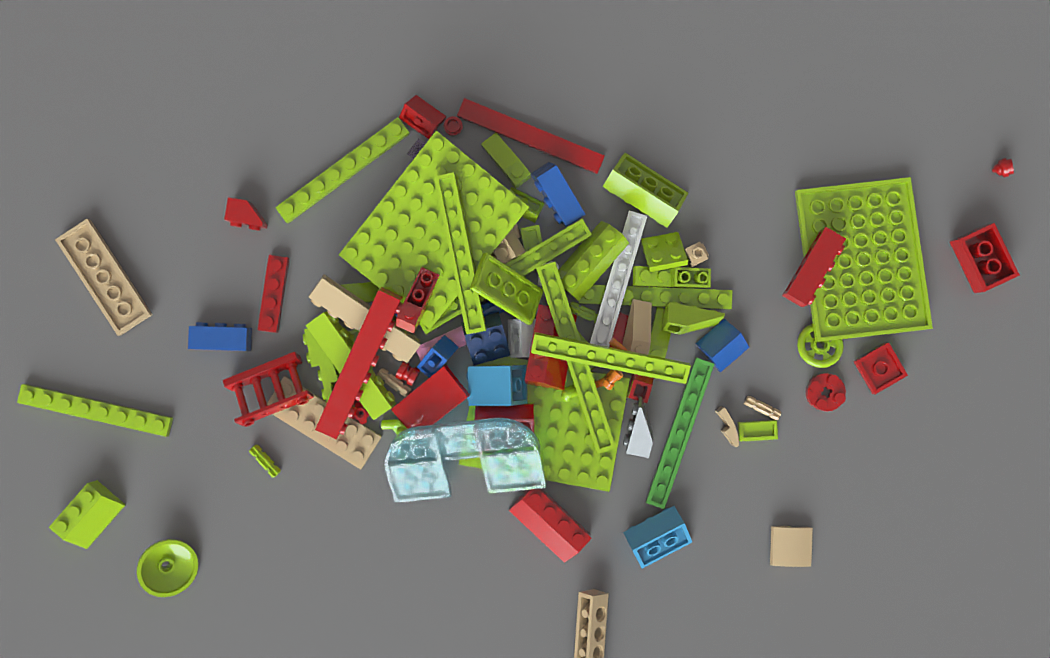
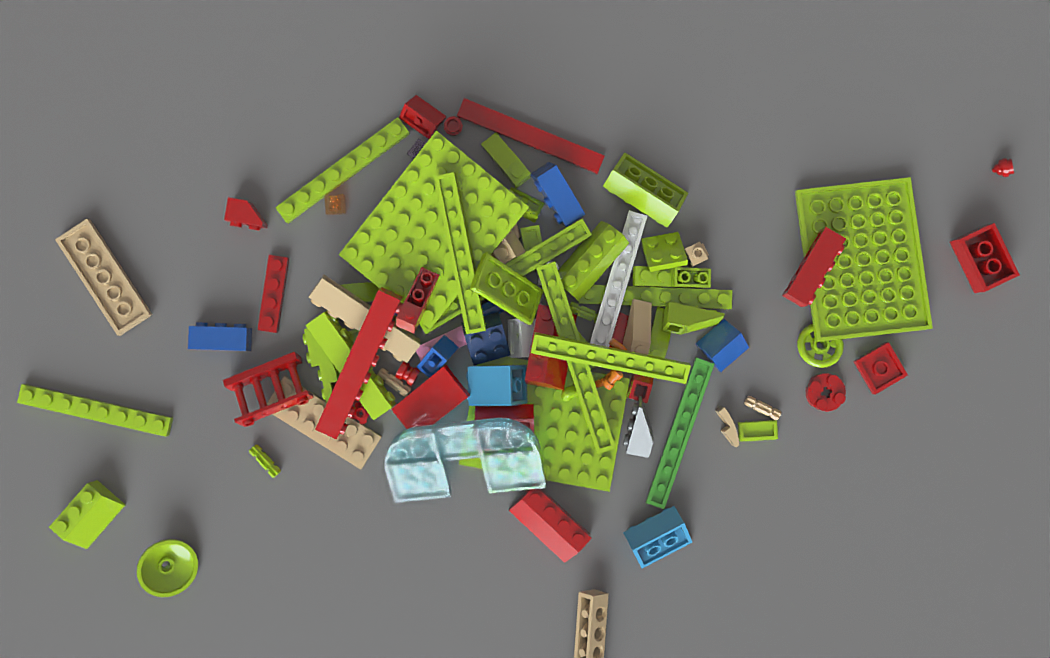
lime arm [381,419,408,439] -> none
tan slope [770,526,813,567] -> none
none -> clear orange tile [325,194,346,215]

